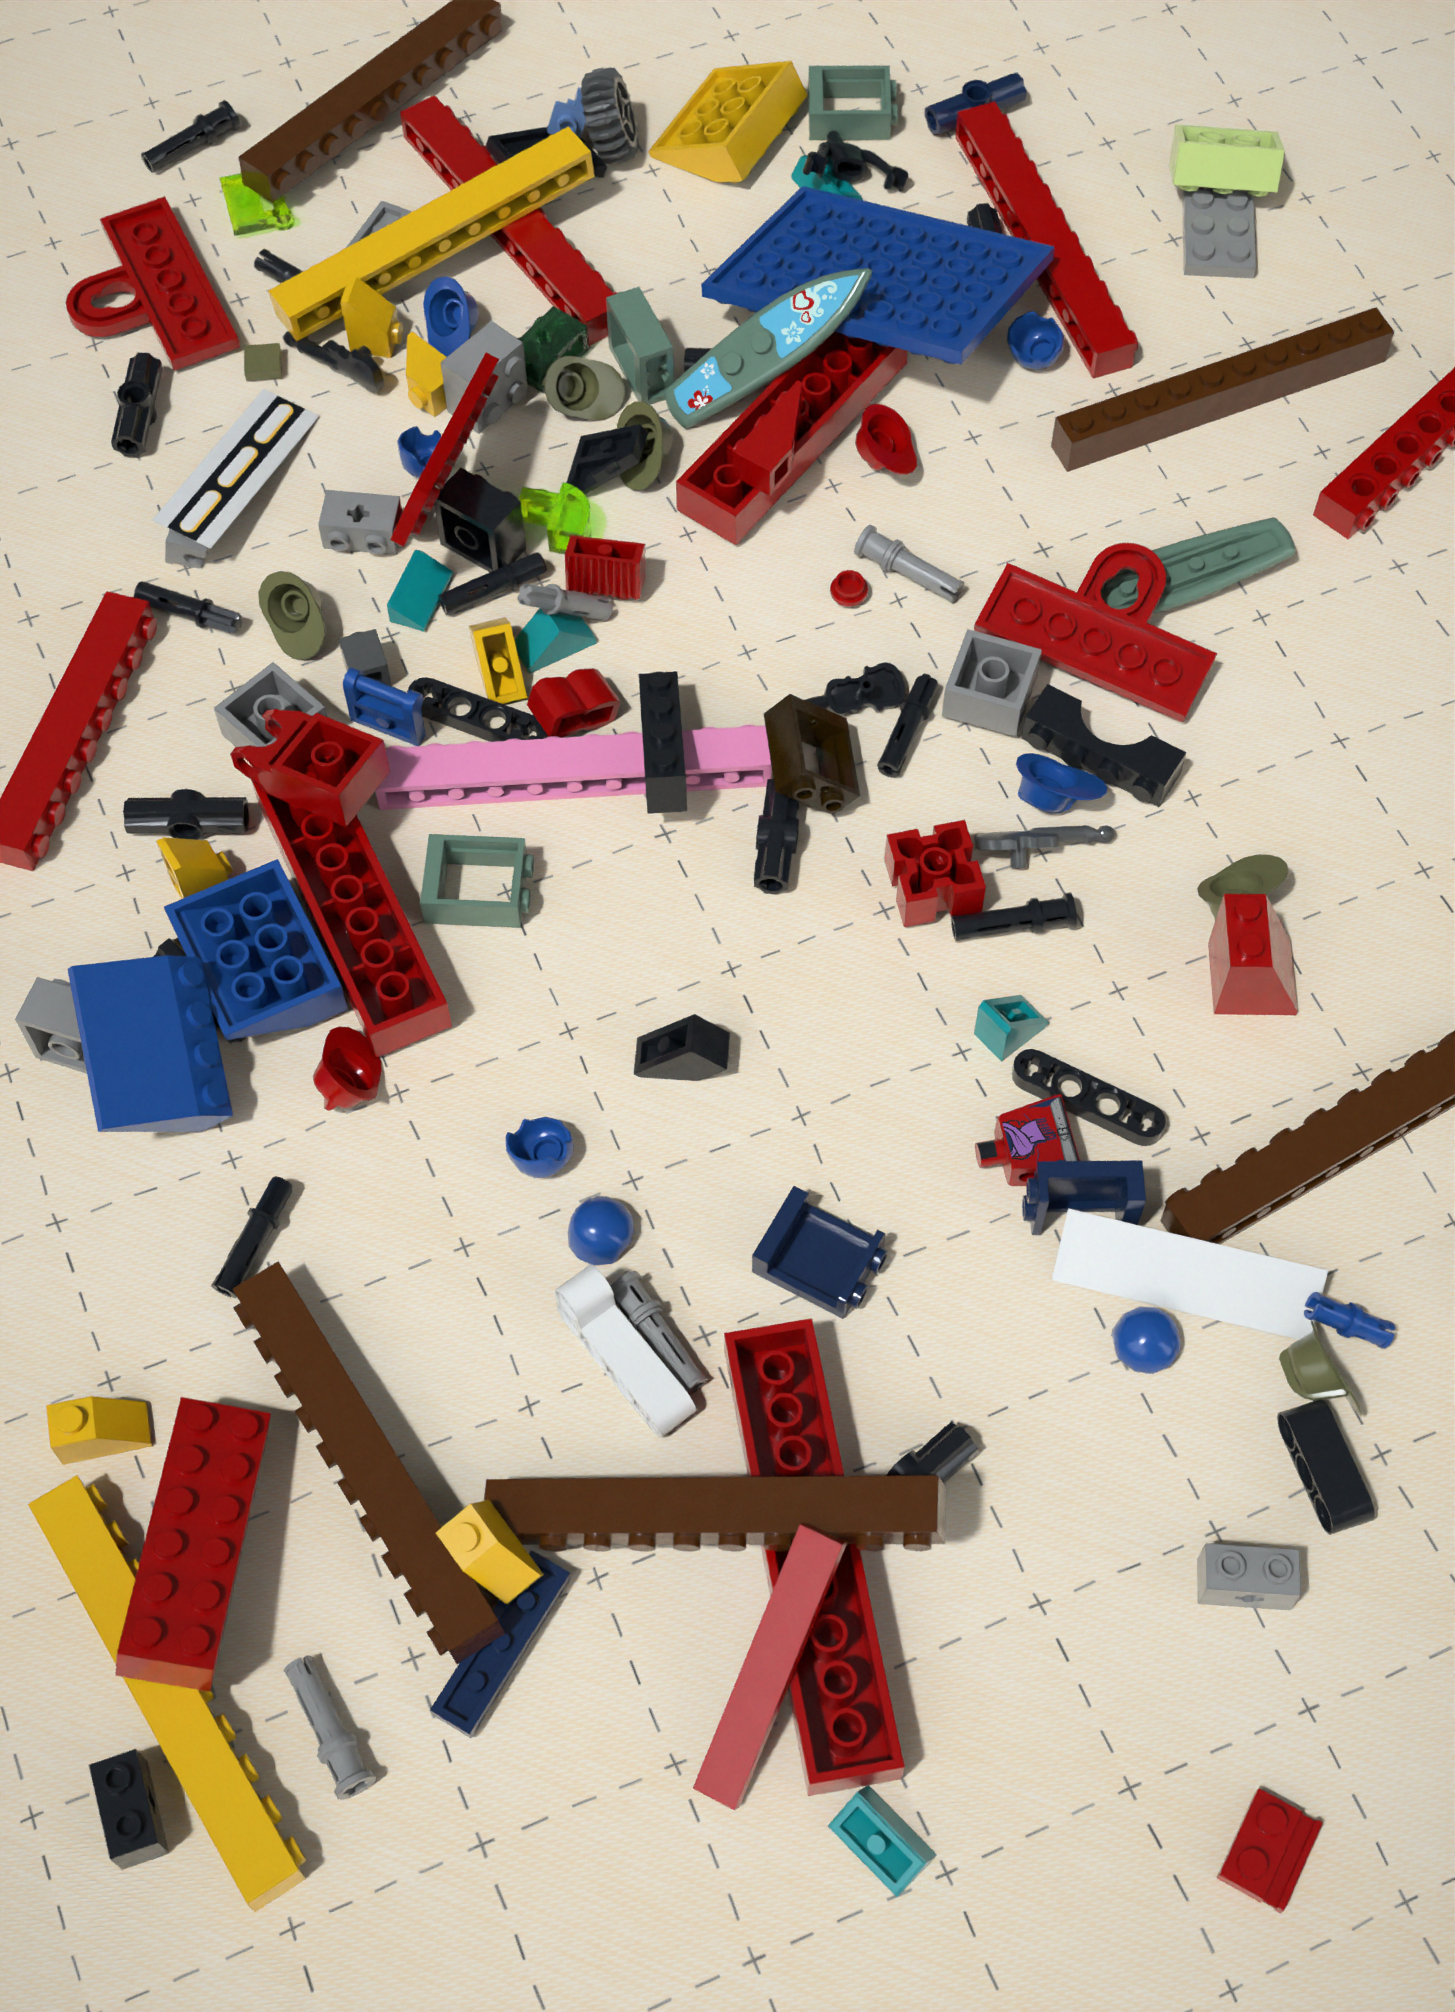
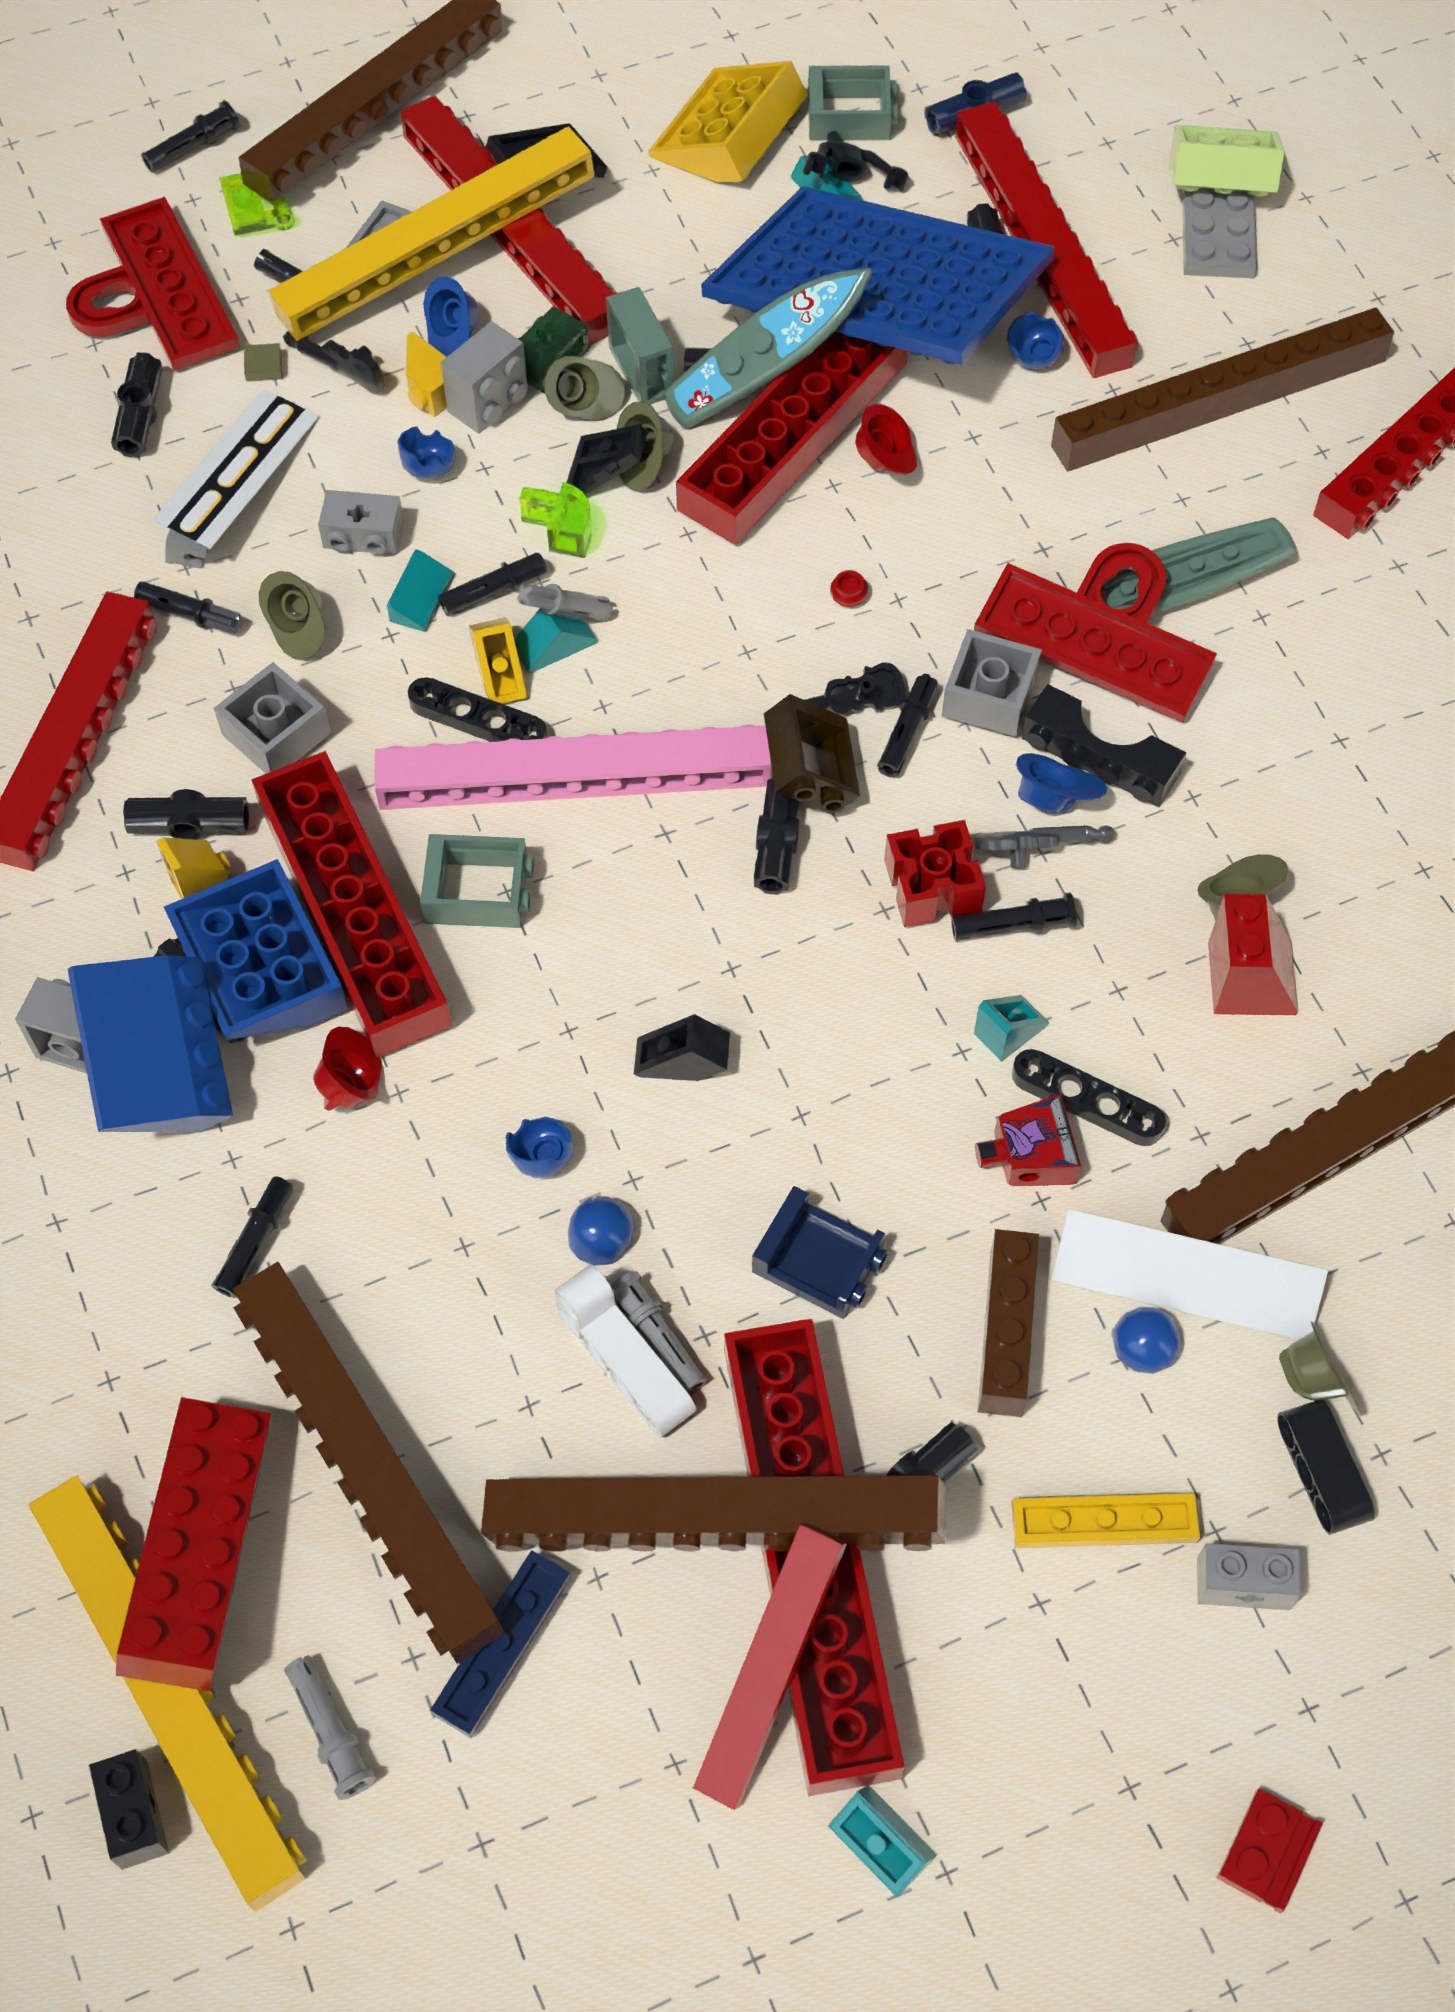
yellow slope [46,1396,152,1465] -> none
red brick [230,709,391,827] -> none
dark grey brick [339,629,392,686] -> none
yellow slope [340,275,403,358] -> none
blue plate [343,667,426,746] -> none
red plate [390,352,499,547] -> none
black brick [434,467,526,572] -> none
yellow slope [436,1500,544,1604] -> none
red brick [527,668,621,738] -> none
medium blue bracket [547,87,586,139] -> none
red brick [565,535,646,600] -> none
dark grey gear [580,67,639,164] -> none
black arch [638,671,687,814] -> none
red slope [731,380,802,496] -> none
light grey pin [854,525,964,603] -> none
dark blue panel [1022,1160,1146,1235] -> none
blue pin [1304,1292,1395,1349] -> none
none -> reddish brown brick [977,1229,1039,1418]
none -> yellow plate [1011,1493,1200,1548]

